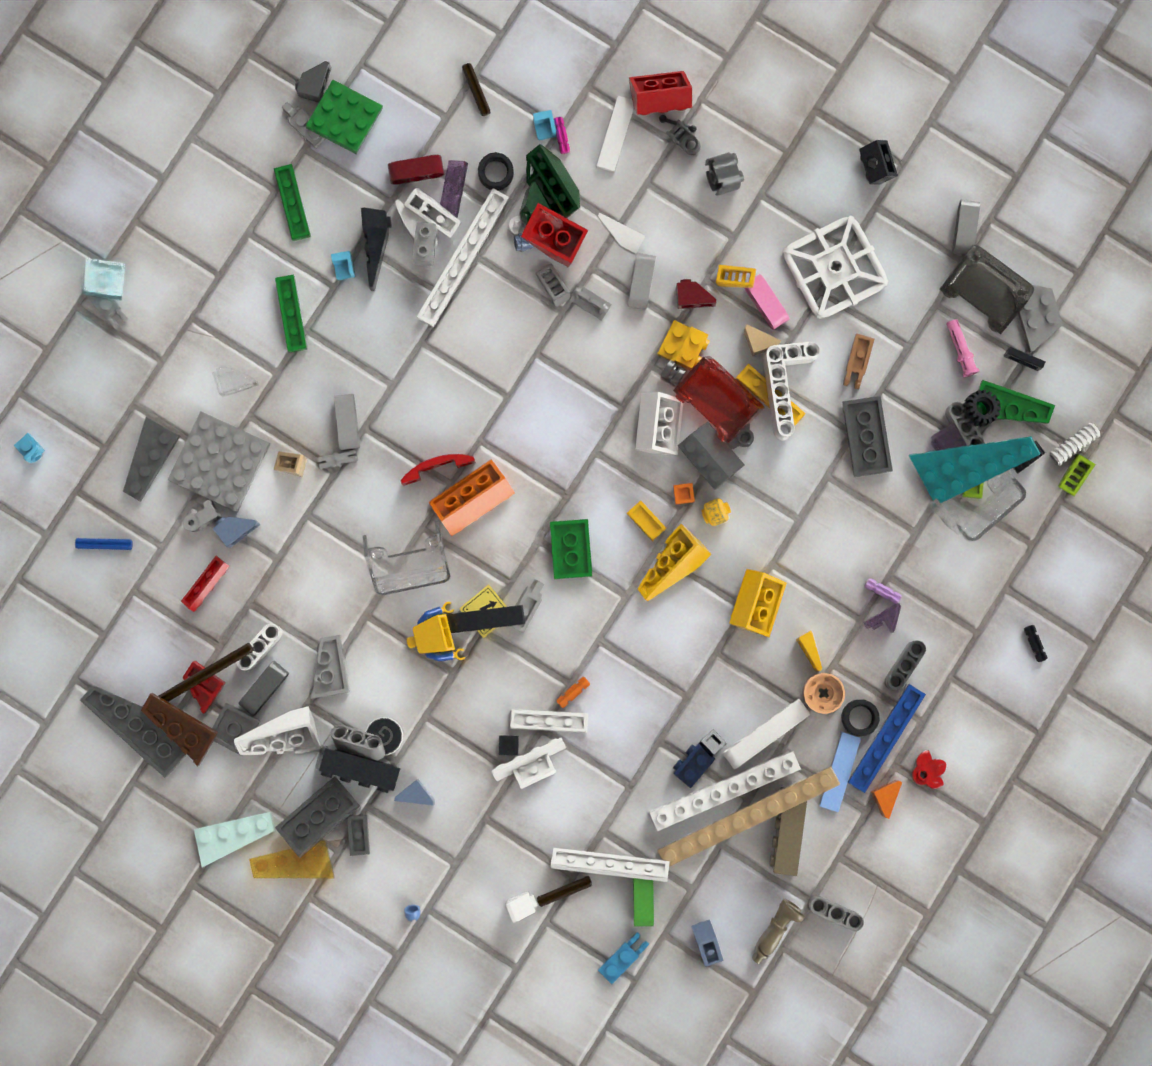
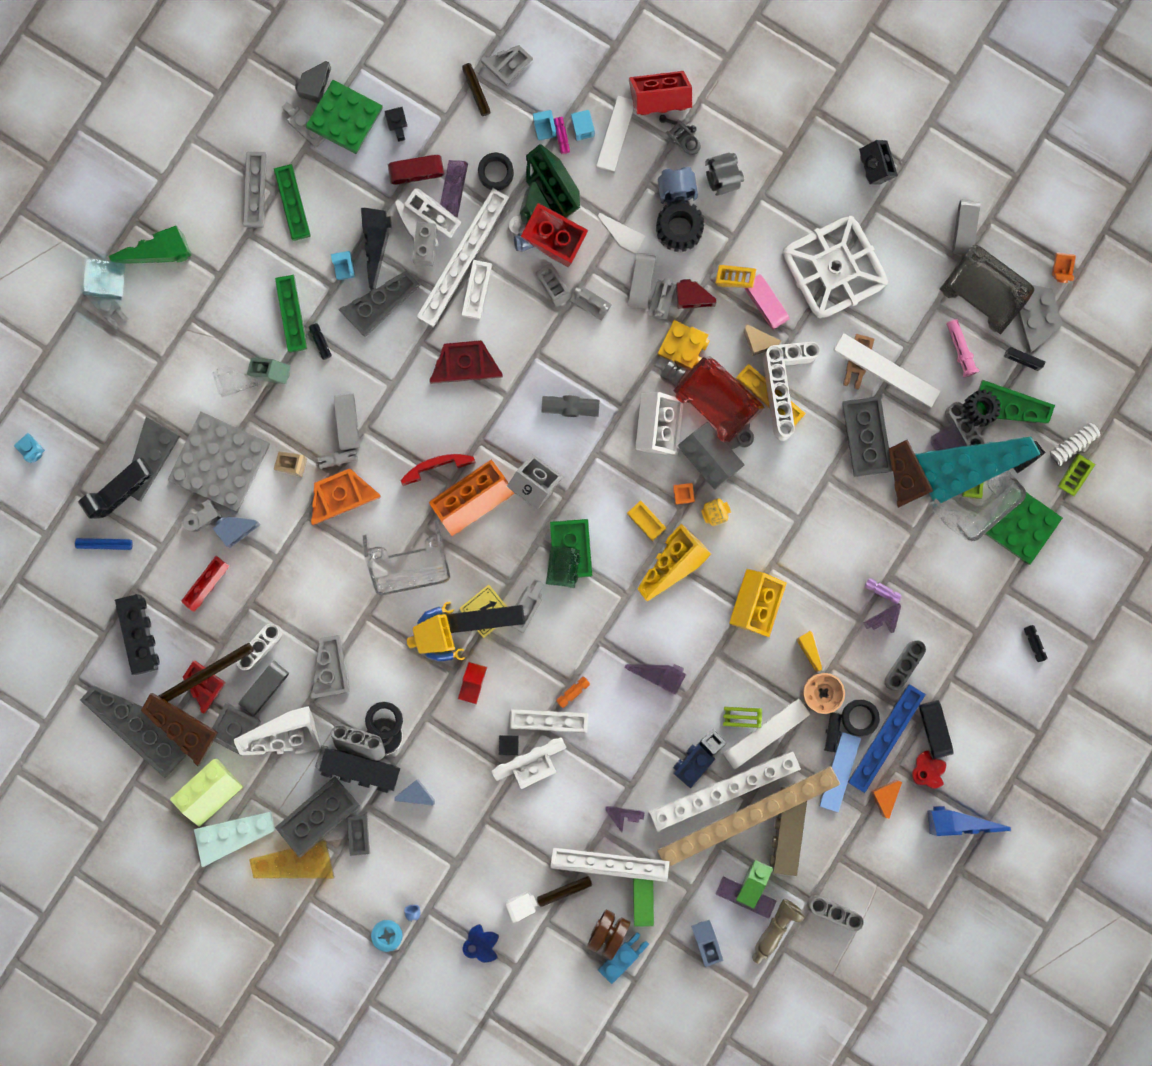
none -> black beam [78,458,154,519]
none -> green wedge [109,225,192,264]
none -> black brick [115,594,160,675]
none -> yellowish green slope [170,759,243,827]
none -> light grey plate [243,152,266,228]
none -> sand green slope [246,358,291,384]
none -> black axle [309,323,332,360]
none -> orange wing [311,468,381,525]
none -> dark grey wing [338,271,420,337]
none -> black tyre [365,702,403,739]
none -> medium azure gear [371,920,402,952]
none -> black plate [384,106,408,142]
none -> dark red wing [429,340,503,384]
none -> red slope [458,662,487,704]
none -> white plate [462,260,492,320]
none -> clear blue plate [462,924,499,963]
none -> light grey wing [481,45,533,86]
none -> light grey brick [507,454,563,509]
none -> dark grey piece [542,395,600,417]
none -> clear green bracket [546,546,580,588]
none -> medium azure panel [571,110,595,141]
none -> reddish brown wheel [586,909,631,961]
none -> clear purple slope [605,806,645,832]
none -> clear purple slope [624,664,686,695]
none -> light grey hinge [648,279,676,320]
none -> black tyre [656,200,704,252]
none -> sand blue brick [658,167,698,206]
none -> clear purple tile [715,876,777,919]
none -> lime tile [723,707,762,728]
none -> bright green slope [736,860,773,909]
none -> black pin [824,712,842,752]
none -> white tile [833,333,940,408]
none -> reddish brown wing [889,439,933,508]
none -> black beam [919,700,954,759]
none -> blue wedge [928,806,1011,836]
none -> green plate [982,485,1063,565]
none -> orange bracket [1052,253,1076,283]

